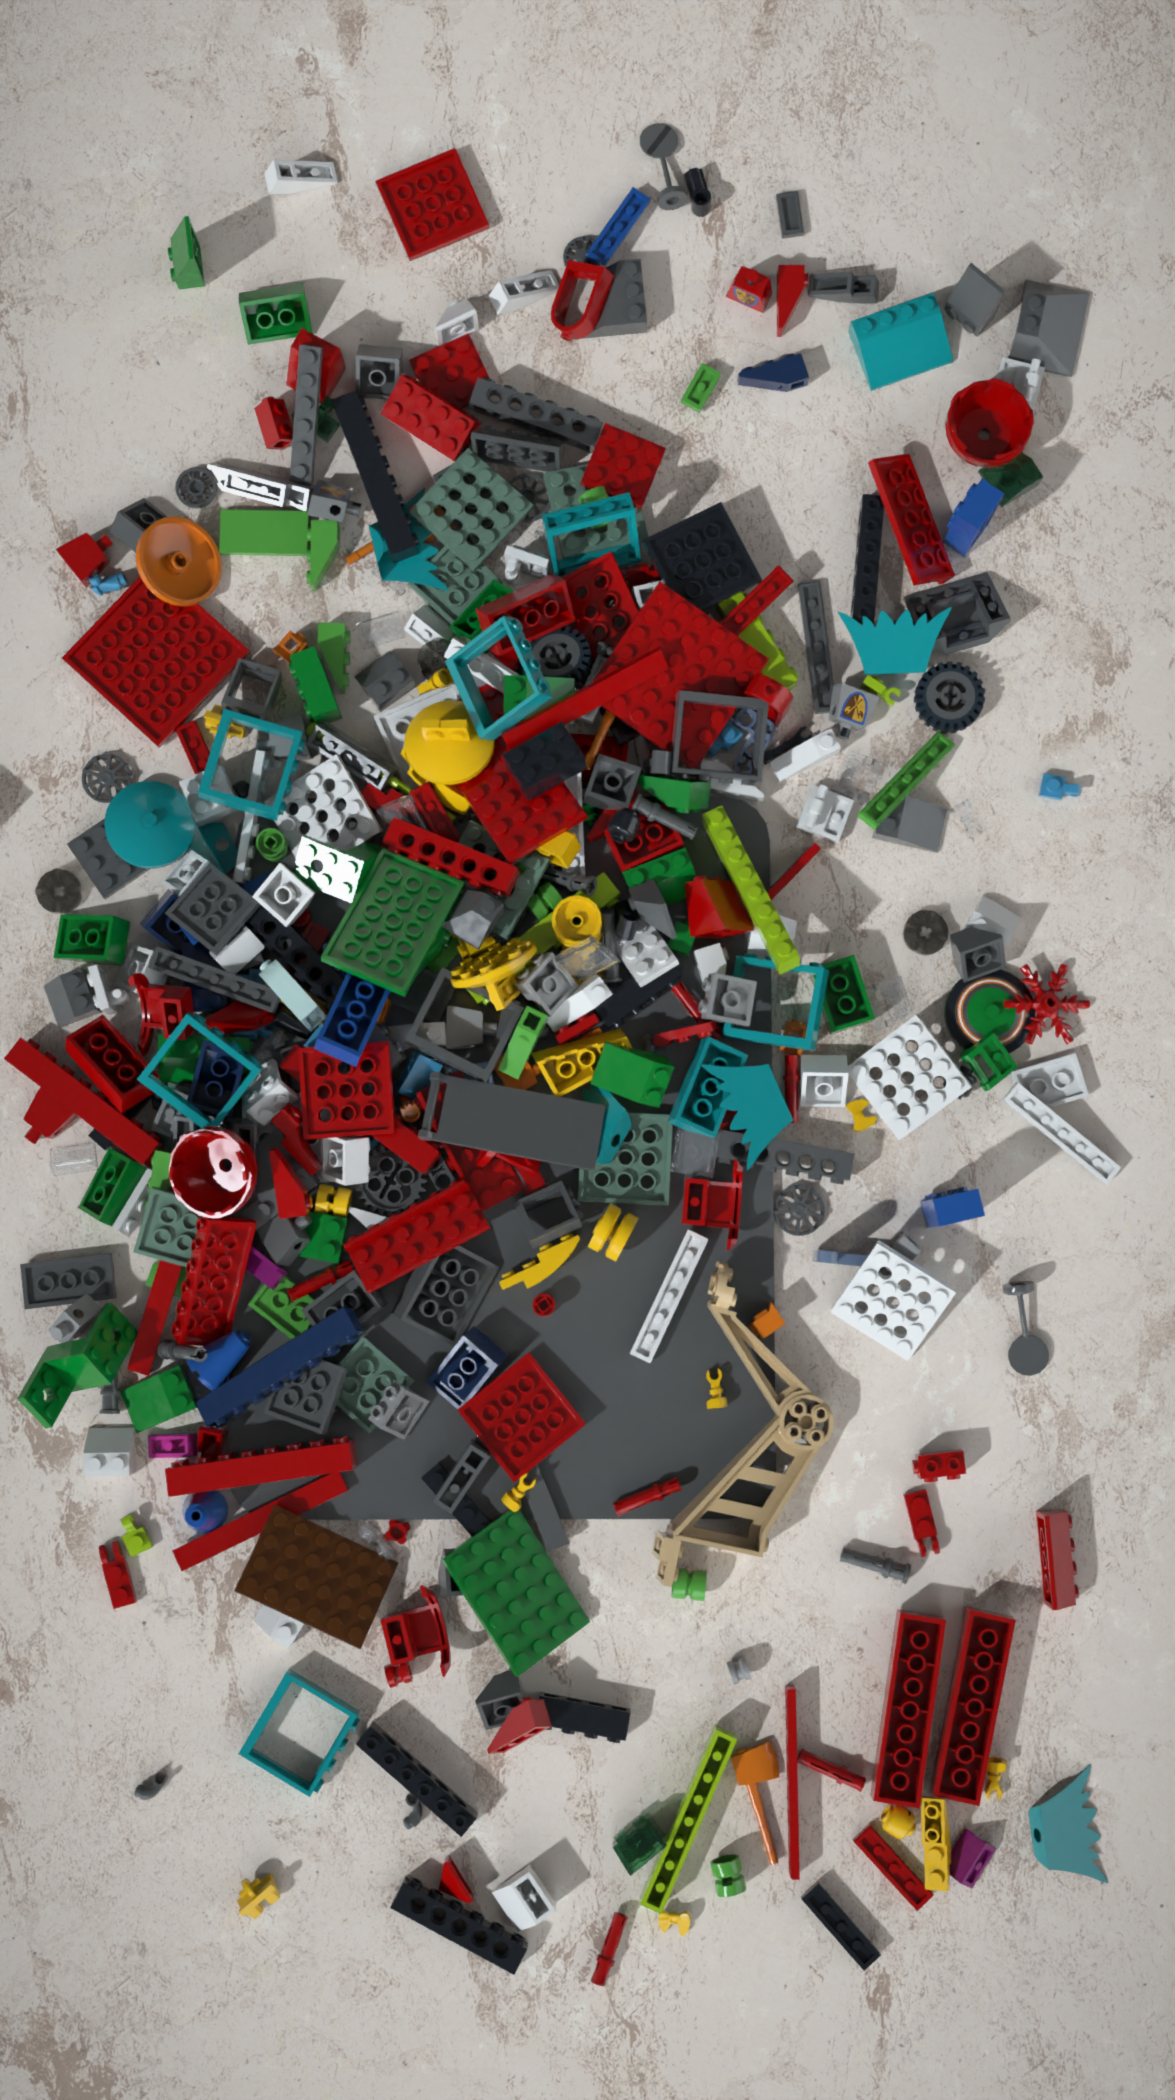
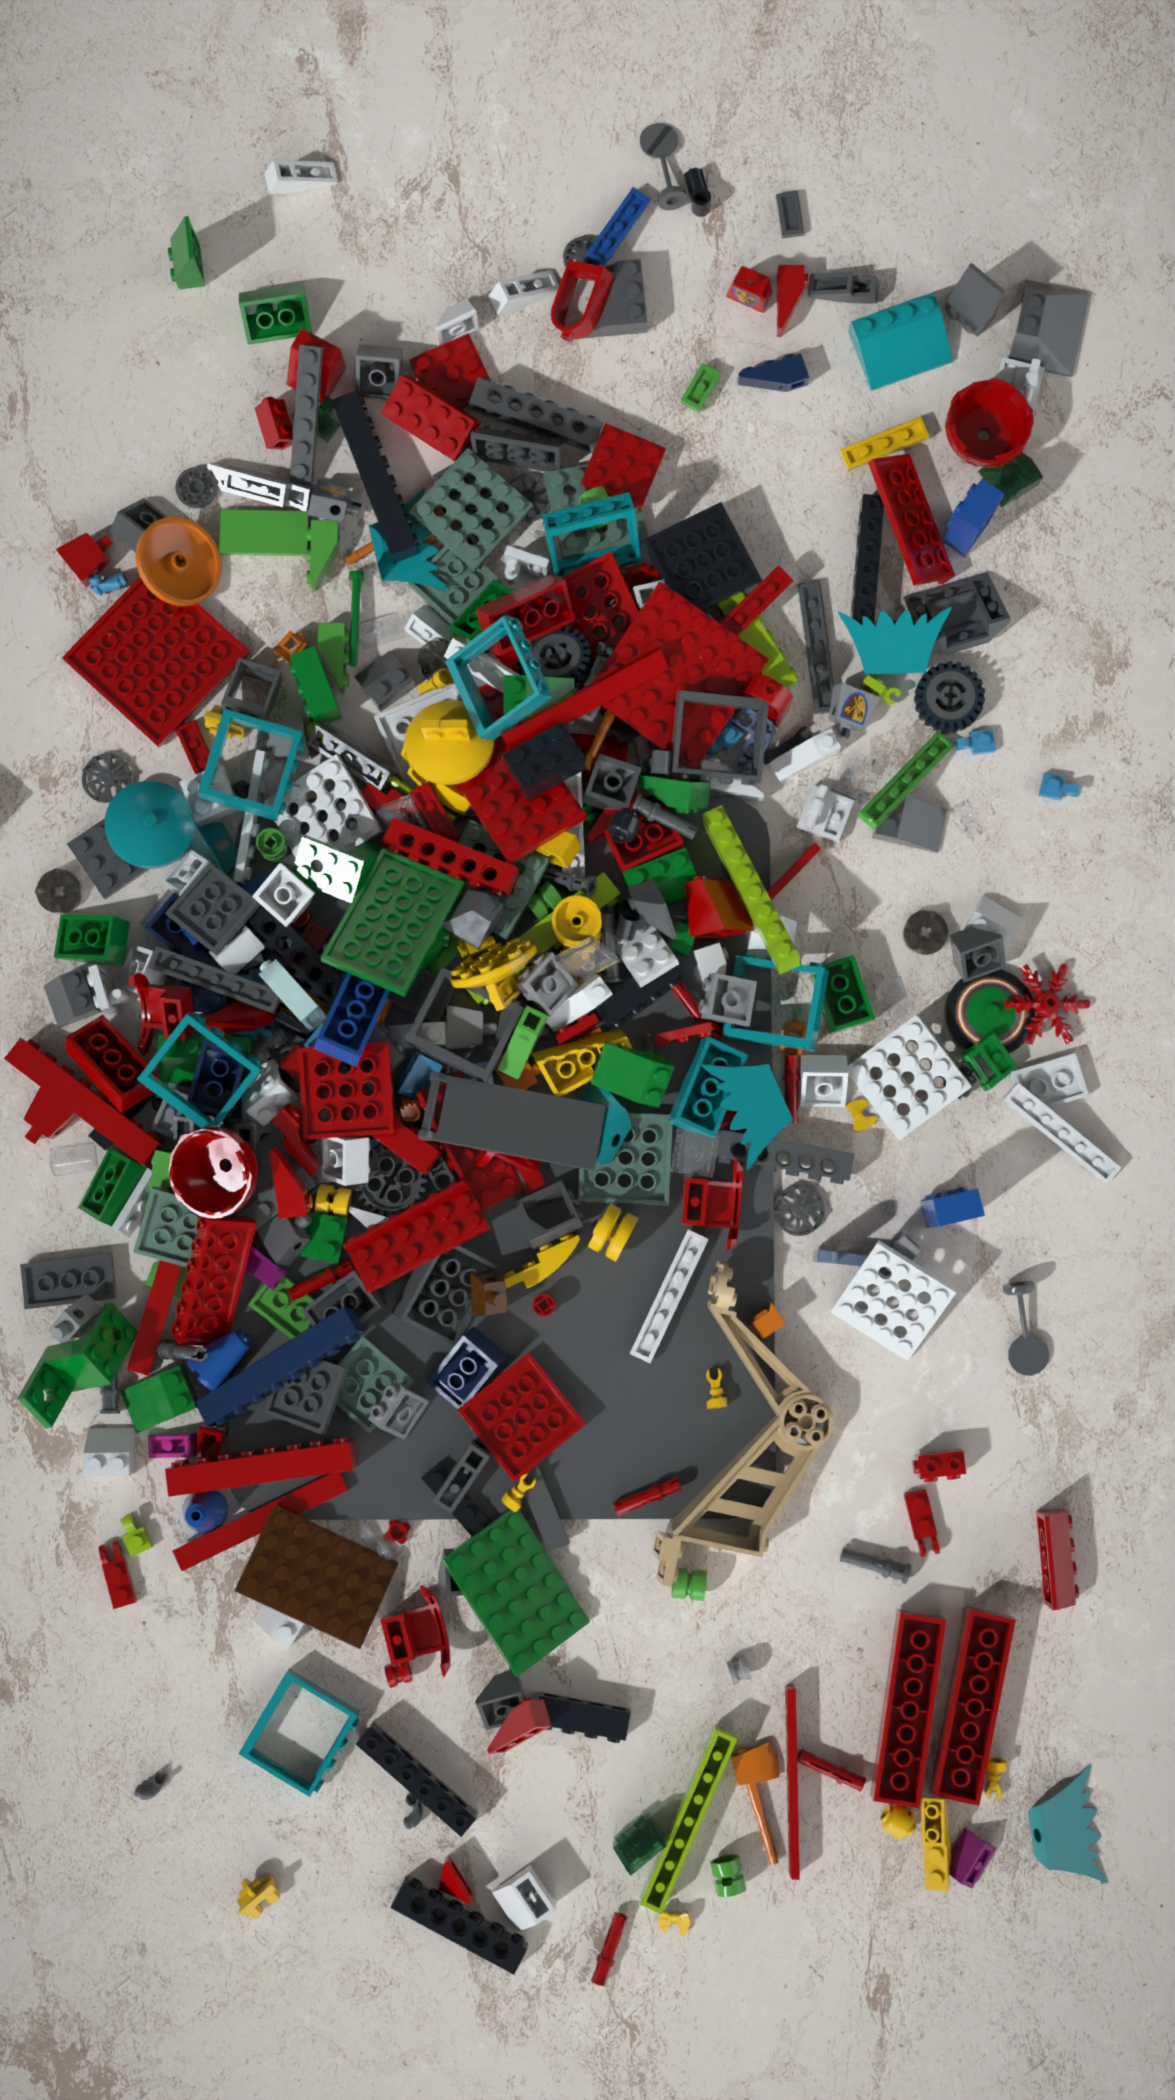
red plate [375,148,489,261] -> none
black plate [801,1881,881,1971] -> none
red tile [852,1824,934,1911] -> none
none -> green bar [349,570,365,667]
none -> reddish brown torso [470,1270,507,1316]
none -> yellow plate [839,417,930,472]
none -> dark azure plate [955,729,996,755]

